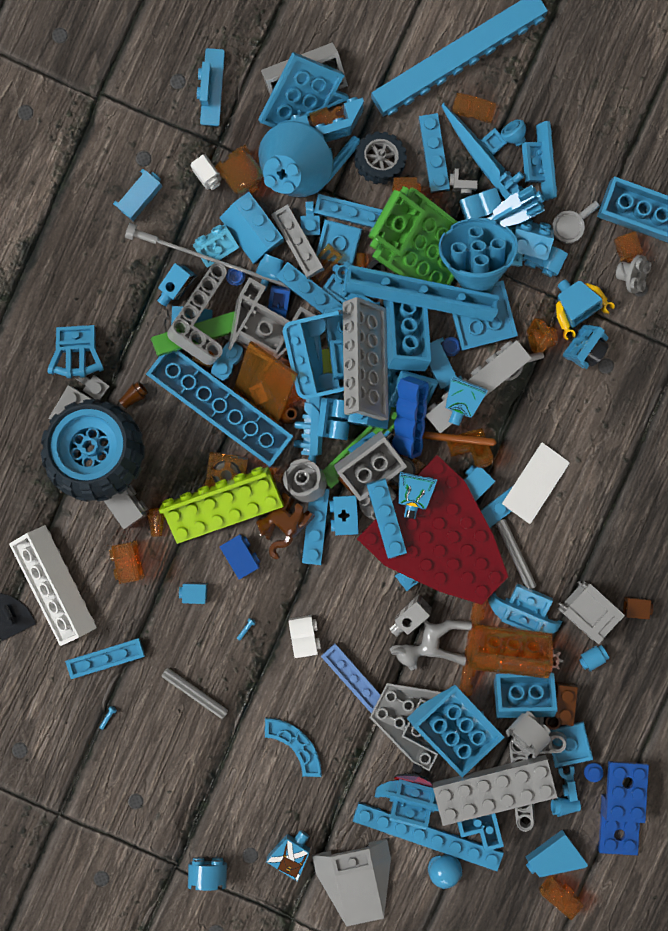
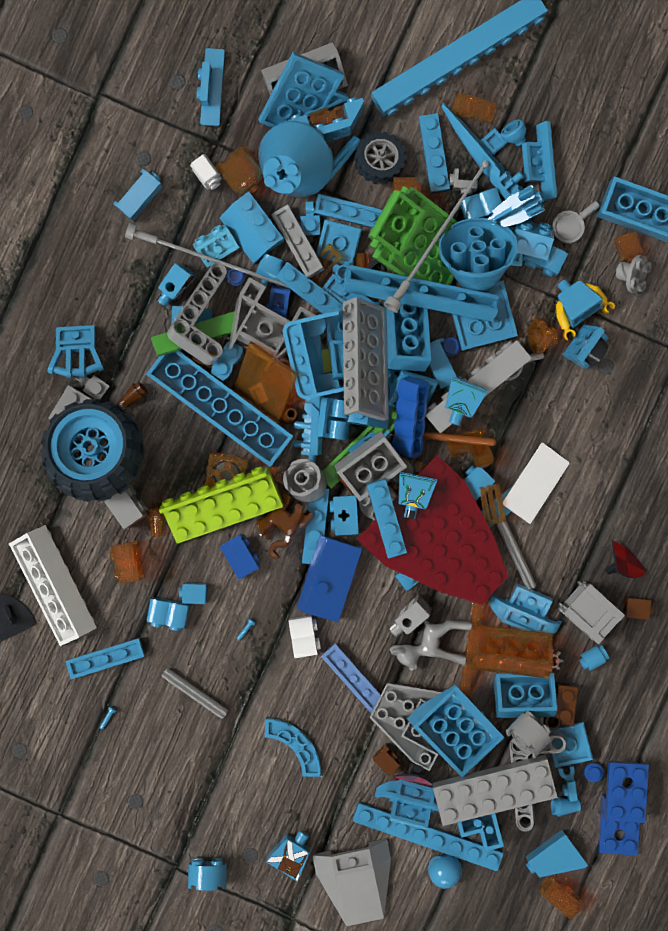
none -> dark azure brick [147,597,190,631]
none -> blue brick [297,535,362,622]
none -> reddish brown brick [372,743,402,776]
none -> light grey piece [384,160,489,312]
none -> clear orange tile [479,483,506,526]
none -> shield [605,540,646,579]

